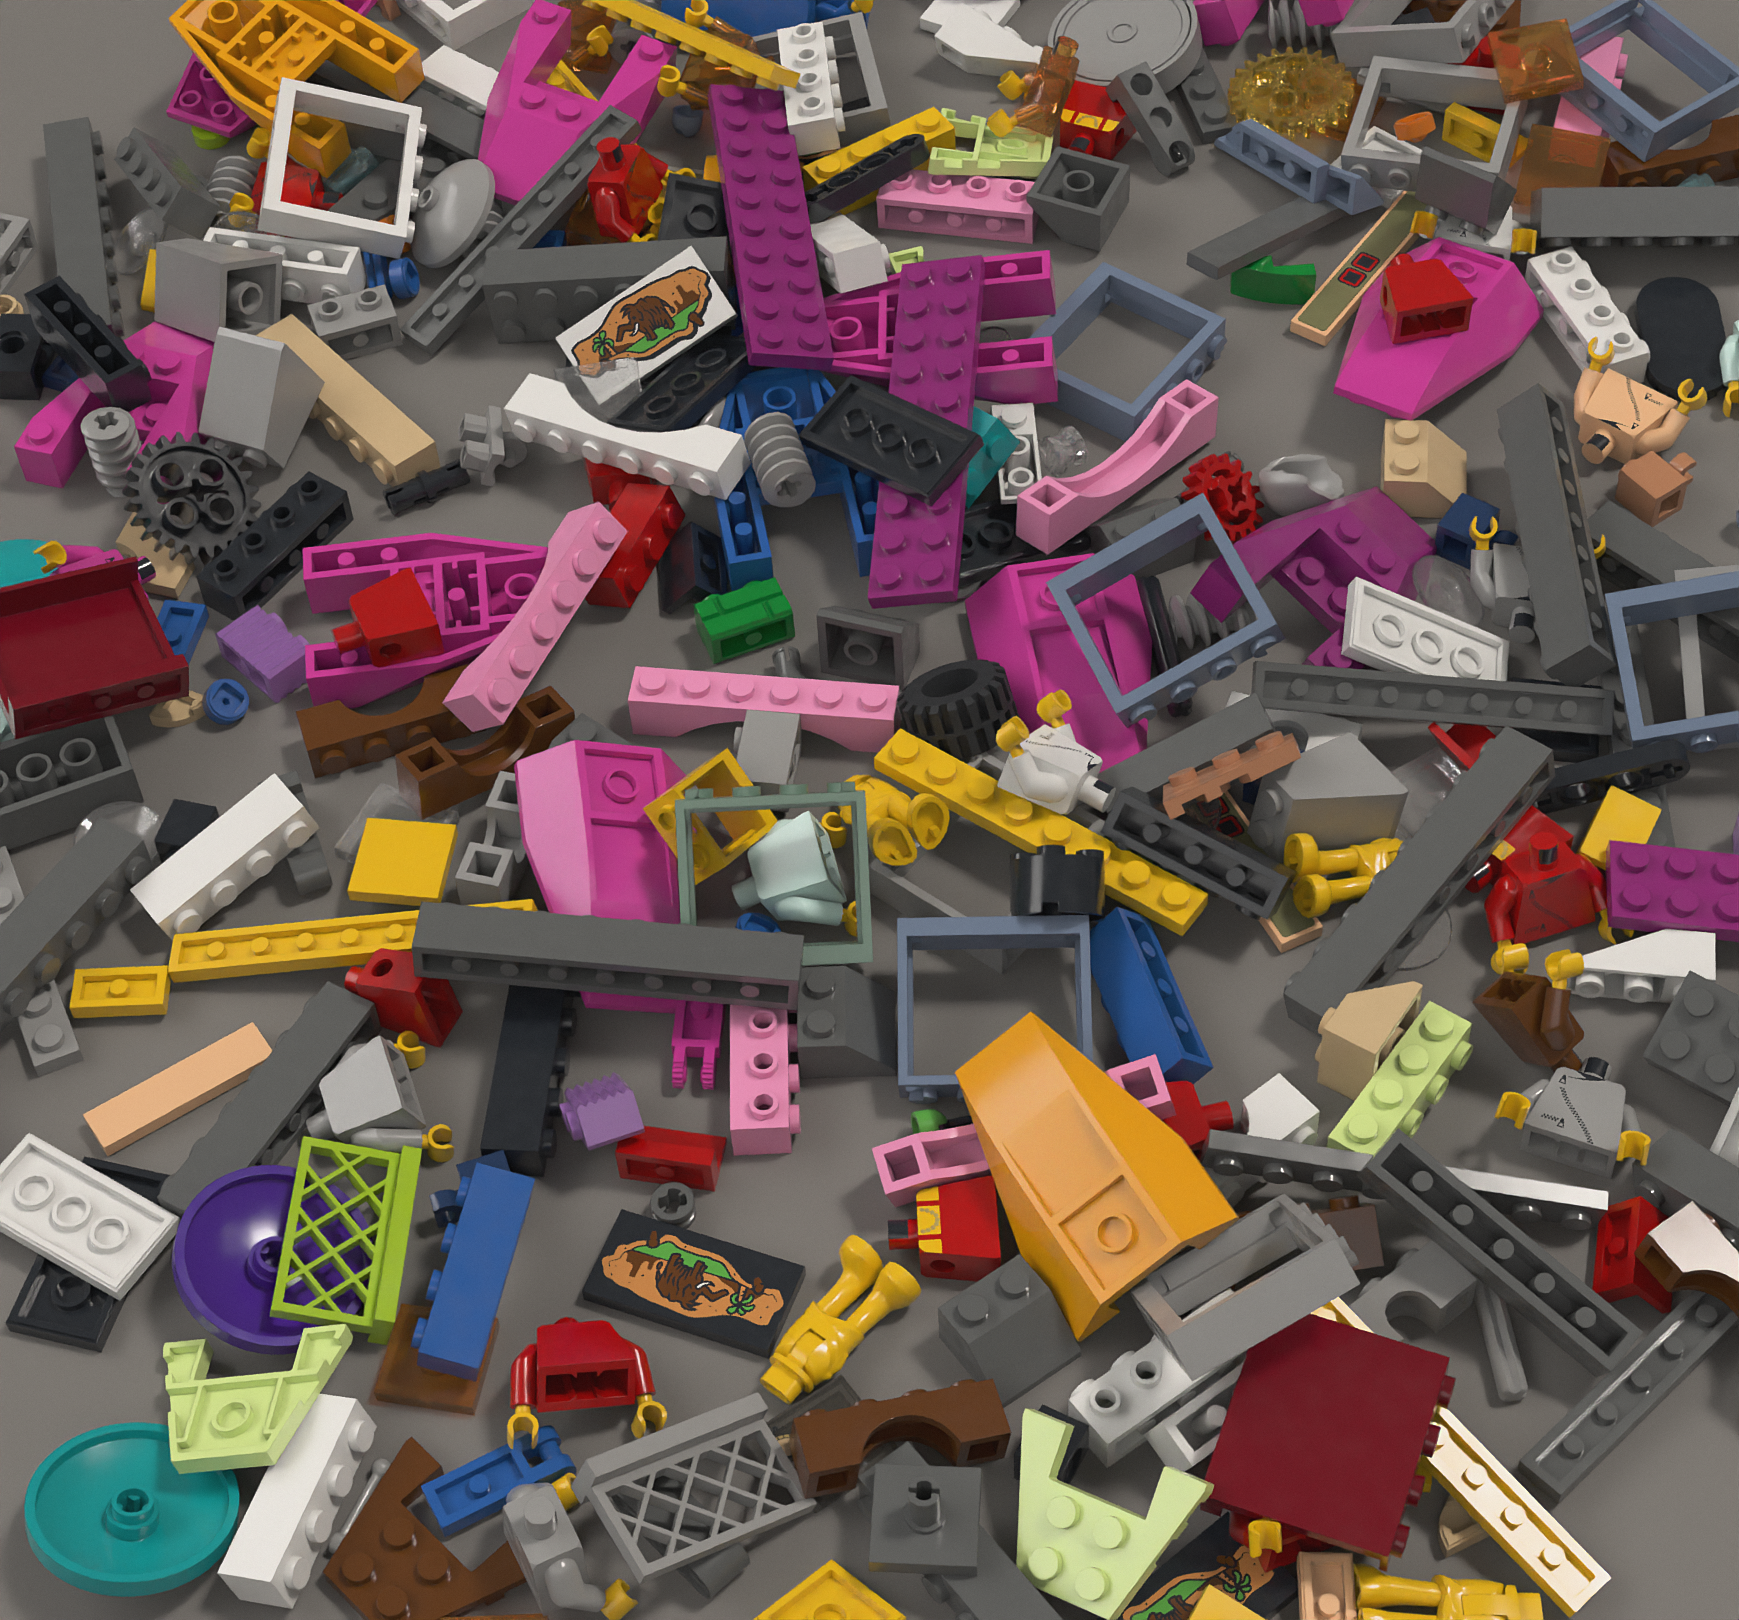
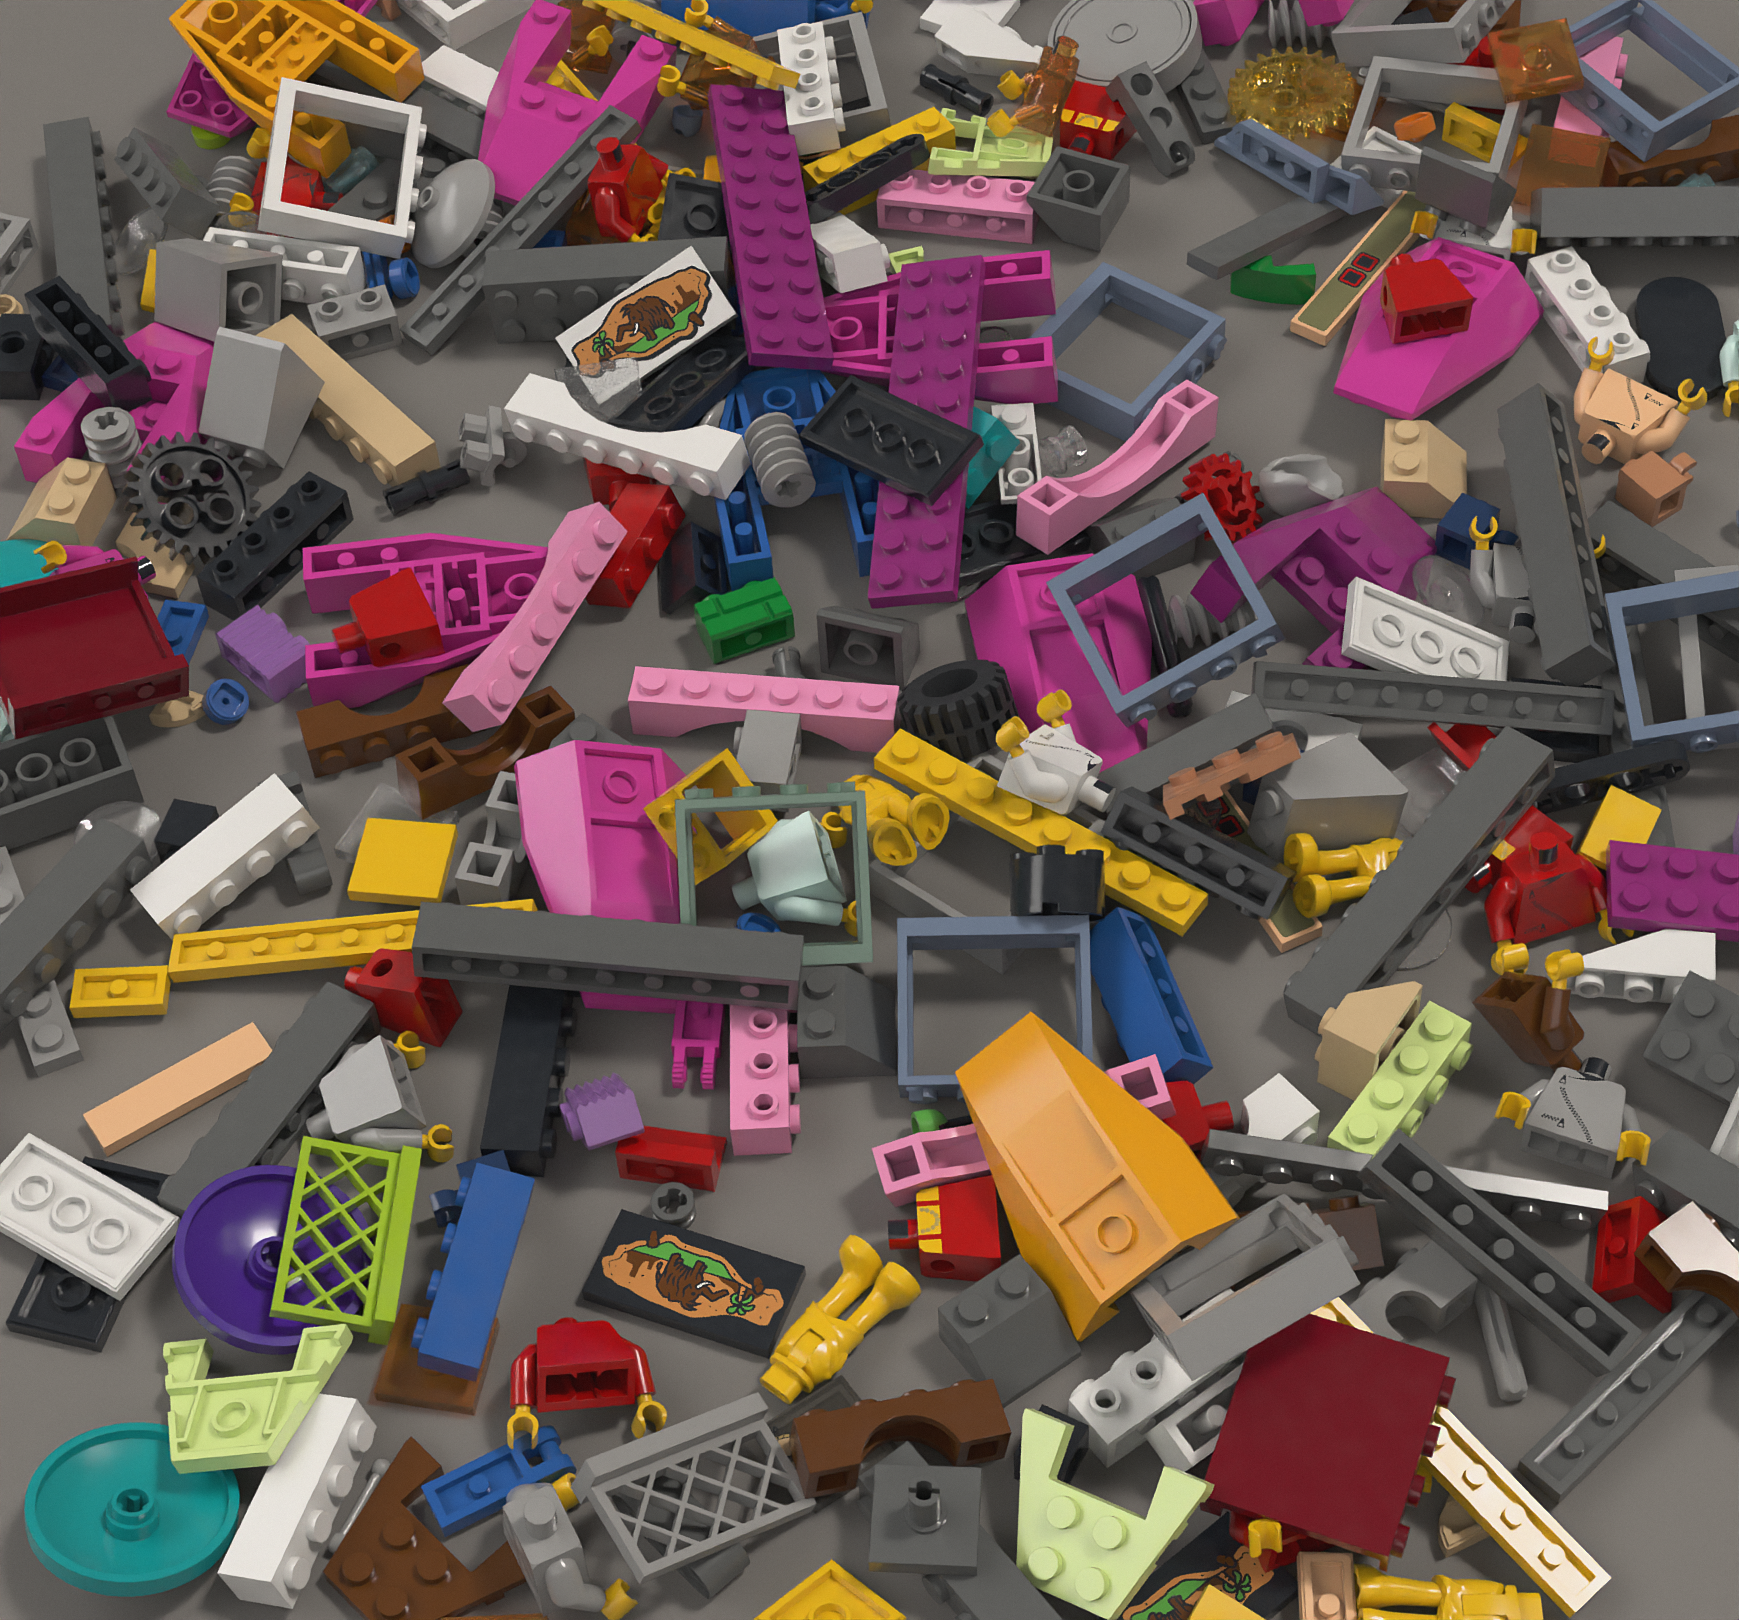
none -> tan slope [6,457,117,546]
none -> black pin [920,64,994,117]

